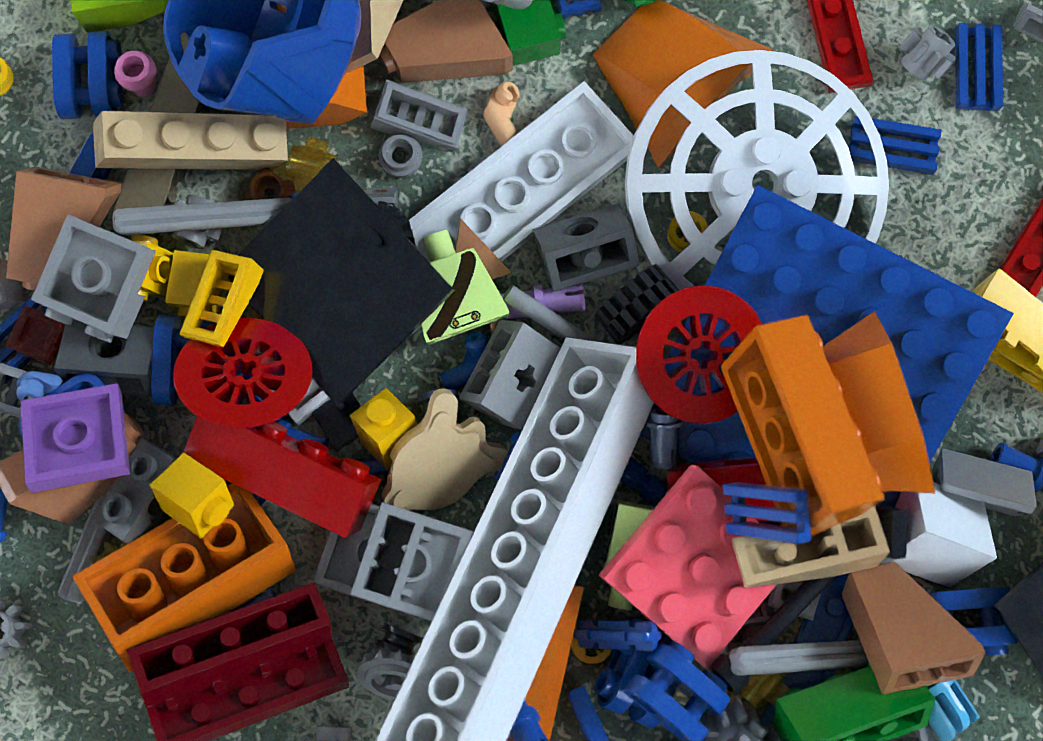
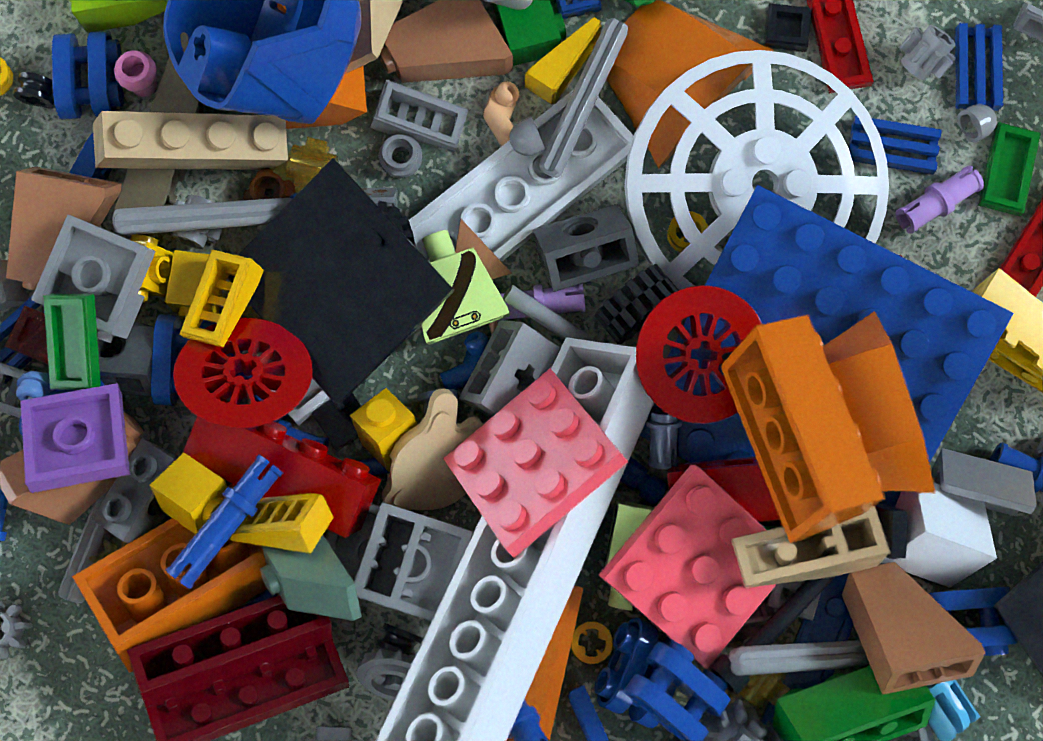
blue axle [573,619,661,651] -> none
blue tile [723,482,811,544] -> none
none -> black bush [13,72,54,108]
none -> green tile [43,294,101,390]
none -> blue pin [165,454,283,589]
none -> yellow slope [230,494,333,554]
none -> sand green slope [260,535,362,621]
none -> coral plate [443,368,628,558]
none -> light grey hinge [509,116,546,156]
none -> yellow slope [525,17,602,105]
none -> light grey axle [539,18,628,178]
none -> black tile [764,3,811,52]
none -> lavender pin [896,165,984,234]
none -> light grey hinge [957,104,997,143]
none -> green tile [977,122,1041,216]

